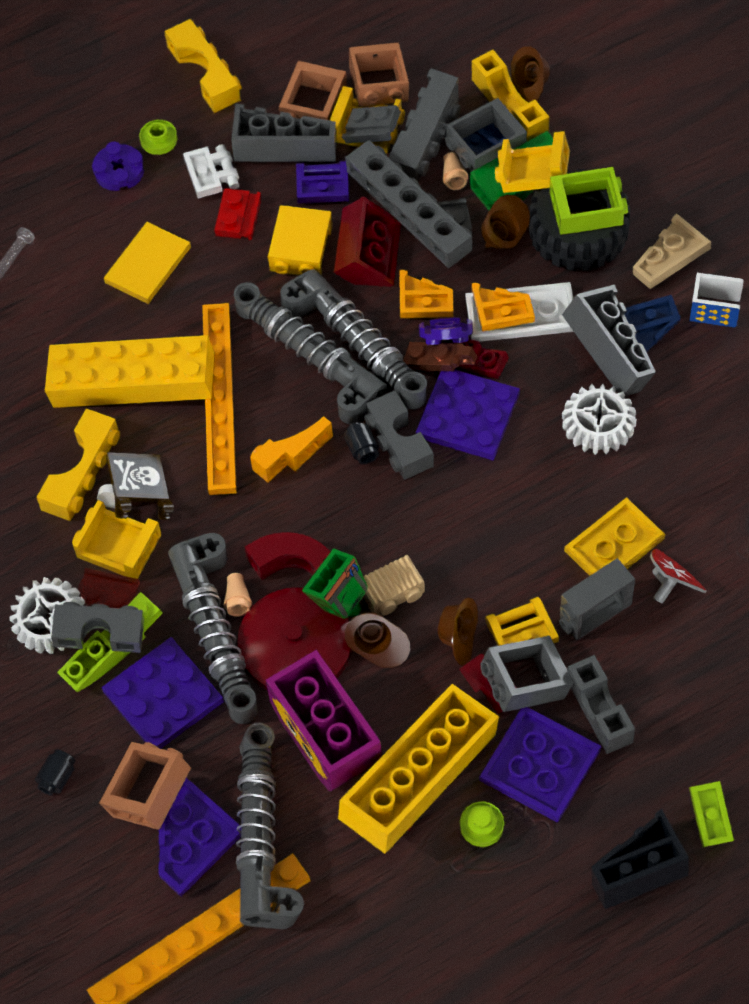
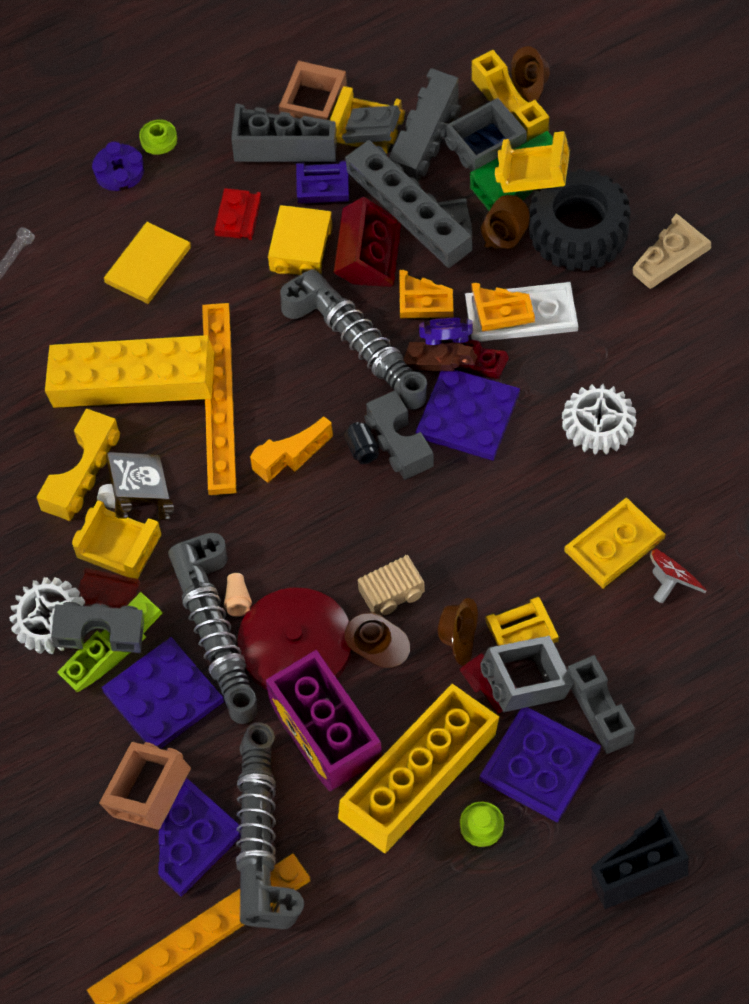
black brick [35,749,76,796] -> none
yellow arch [165,19,242,113] -> none
white plate [183,144,239,198] -> none
dark grey piece [233,282,388,424] -> none
dark red arch [244,532,330,580] -> none
green torso [302,548,368,619] -> none
nougat window [349,43,409,107] -> none
light nougat cone [443,152,468,190] -> none
lime window [549,167,628,235] -> none
dark grey window [559,558,635,640] -> none
dark grey wedge [562,285,656,397] -> none
dark blue wing [624,295,681,352] -> none
lime plate [689,781,734,848] -> none
piece [690,273,744,327] -> none

